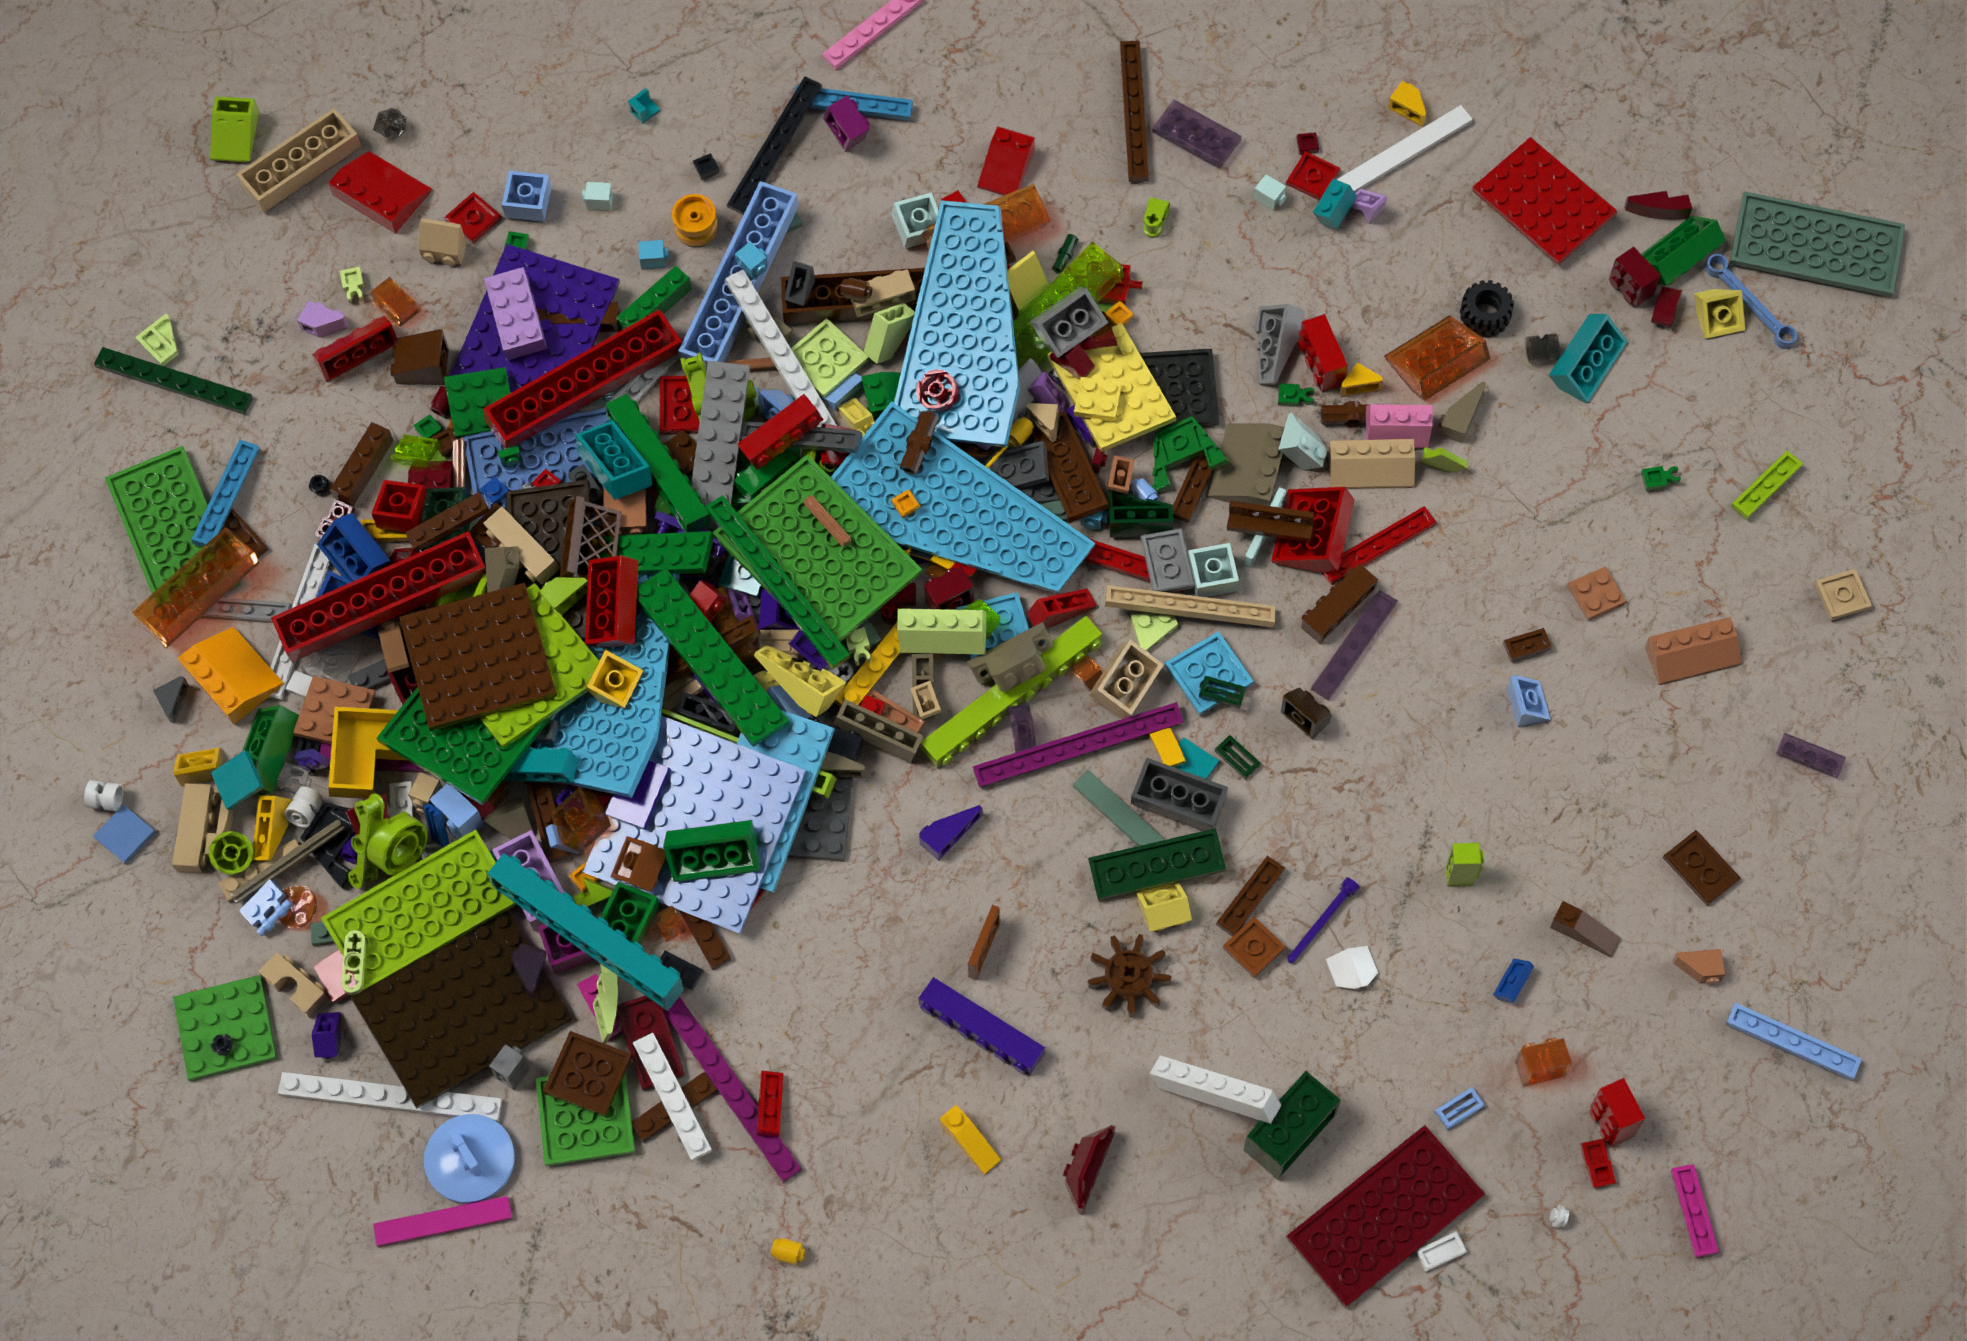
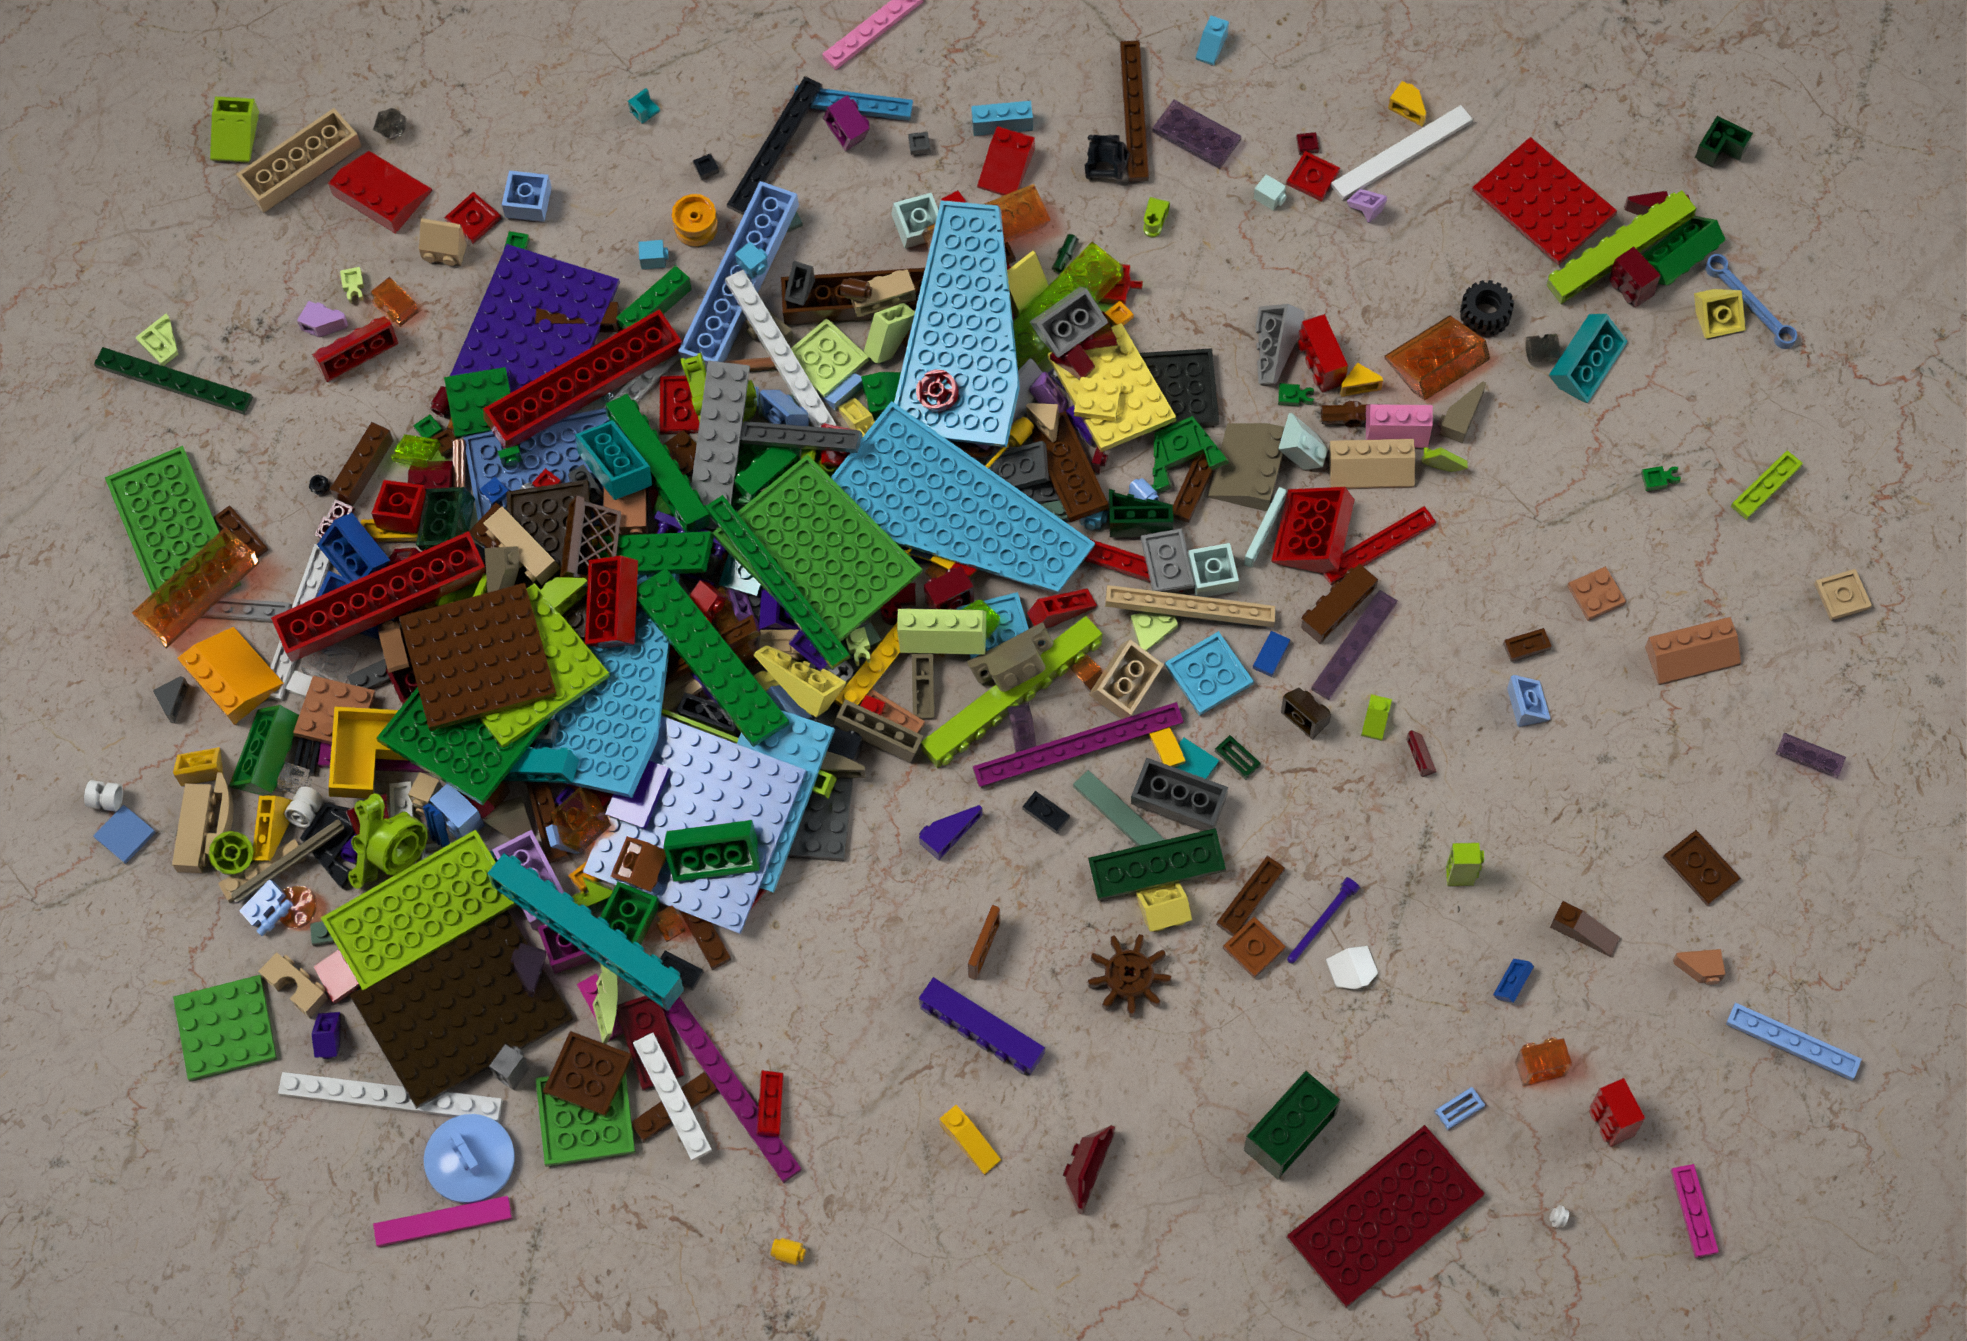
dark azure plate [192,440,259,550] -> none
teal tile [211,750,264,810] -> none
black plate [211,1034,233,1056] -> none
dark purple plate [293,749,330,771] -> none
yellowish green beam [342,930,366,995] -> none
reddish brown slope [390,329,449,385] -> none
reddish brown plate [405,492,490,552] -> none
lavender brick [484,267,547,360] -> none
light aqua brick [582,182,613,211] -> none
yellow slope [586,650,644,708] -> none
red brick [737,394,824,470] -> none
nougat axle [804,495,851,547] -> none
light orange tile [891,489,920,519] -> none
reddish brown piece [900,411,939,475] -> none
tan slope [910,681,942,720] -> none
nougat slope [1107,455,1135,494] -> none
white brick [1149,1055,1281,1124] -> none
dark green tile [1199,676,1246,709] -> none
reddish brown fence [1227,500,1314,542] -> none
teal brick [1313,179,1357,230] -> none
white tile [1415,1231,1467,1272] -> none
red slope [1580,1138,1616,1188] -> none
dark red slope [1651,286,1682,327] -> none
sand green plate [1729,191,1905,298] -> none
none -> dark grey plate [908,132,930,155]
none -> medium azure brick [971,101,1033,136]
none -> black plate [1022,790,1070,834]
none -> black piece [1084,134,1130,180]
none -> medium azure slope [1195,16,1229,66]
none -> blue tile [1253,631,1290,677]
none -> lime slope [1361,694,1392,741]
none -> dark red slope [1406,730,1436,777]
none -> lime brick [1547,190,1697,304]
none -> dark green brick [1695,116,1753,167]

